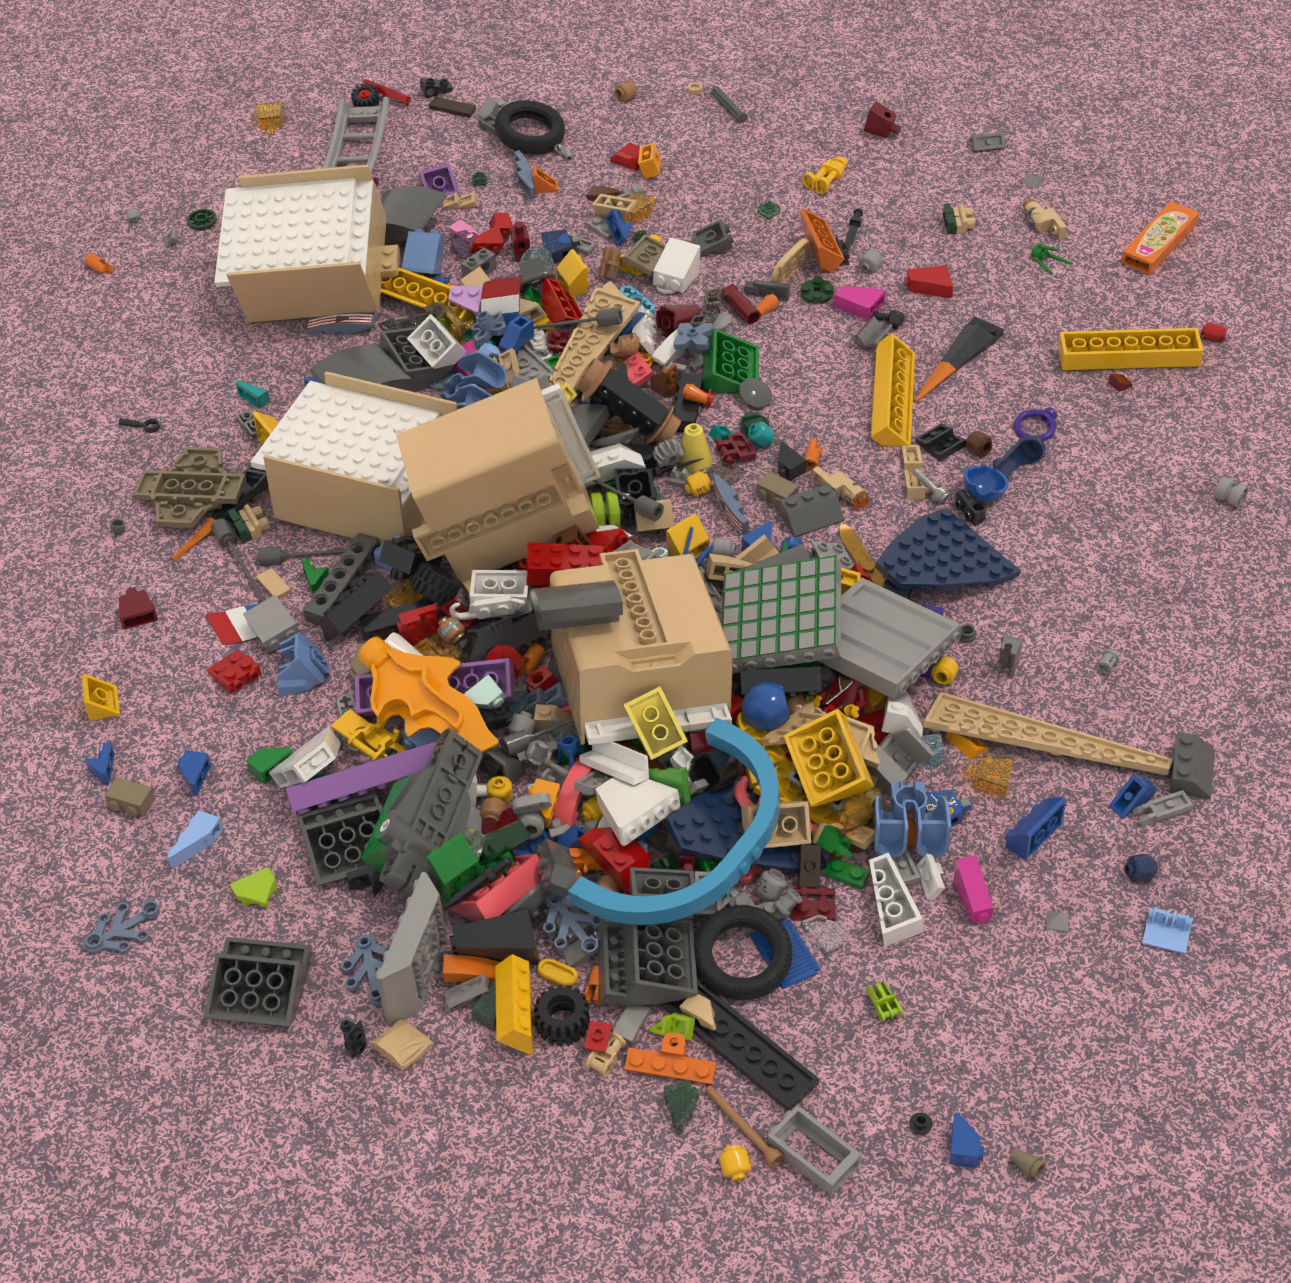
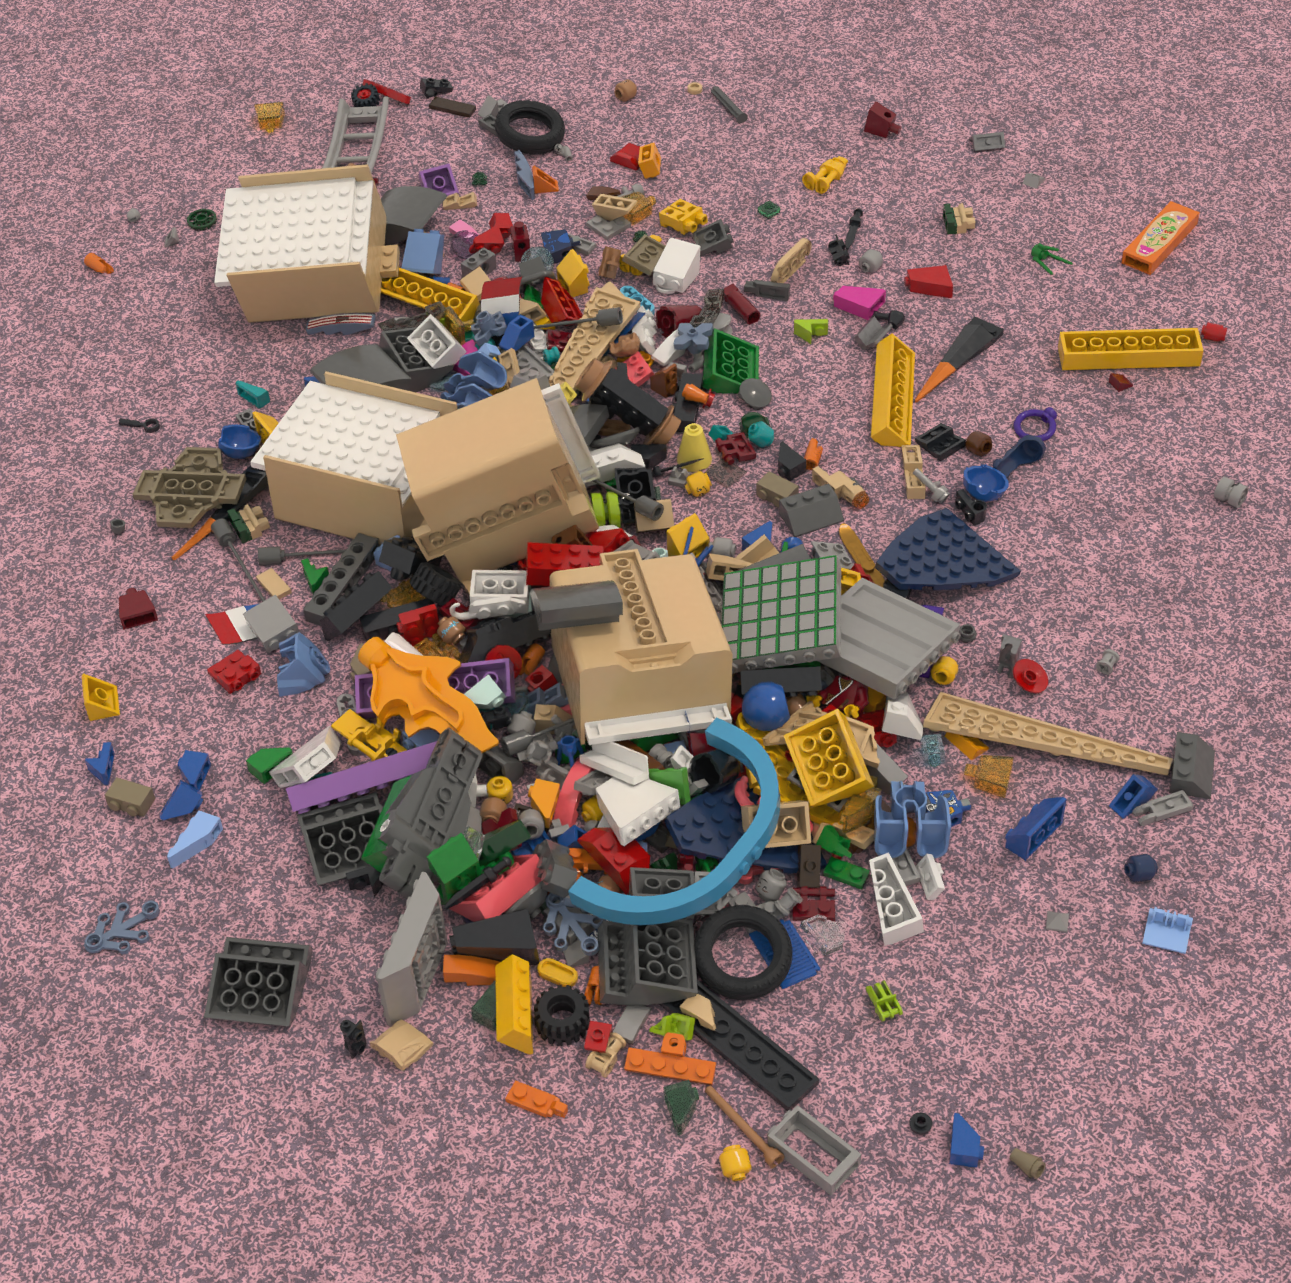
lime slope [229,867,277,907] -> none
sand blue plant [341,934,390,1007] -> none
light grey plate [445,973,489,1008] -> none
lavender wing [448,285,483,316] -> none
light grey beam [512,793,552,815] -> none
blue slope [605,209,633,246] -> none
light yellow slope [624,686,688,760] -> none
light grey gear [653,438,684,468] -> none
sand blue slope [713,474,749,535] -> none
orange cone [756,294,779,316] -> none
orange slope [800,208,845,273] -> none
dark green plate [801,276,834,304] -> none
light grey bracket [879,727,935,776] -> none
dark pink slope [953,855,993,924] -> none
tan plate [1023,199,1067,240] -> none
none -> blue slope [159,780,203,820]
none -> blue cylinder [218,424,261,459]
none -> orange hinge [505,1080,568,1118]
none -> teal wheel [542,346,560,366]
none -> yellow hips [659,199,708,235]
none -> lime slope [794,319,828,344]
none -> red dish [1013,659,1048,694]

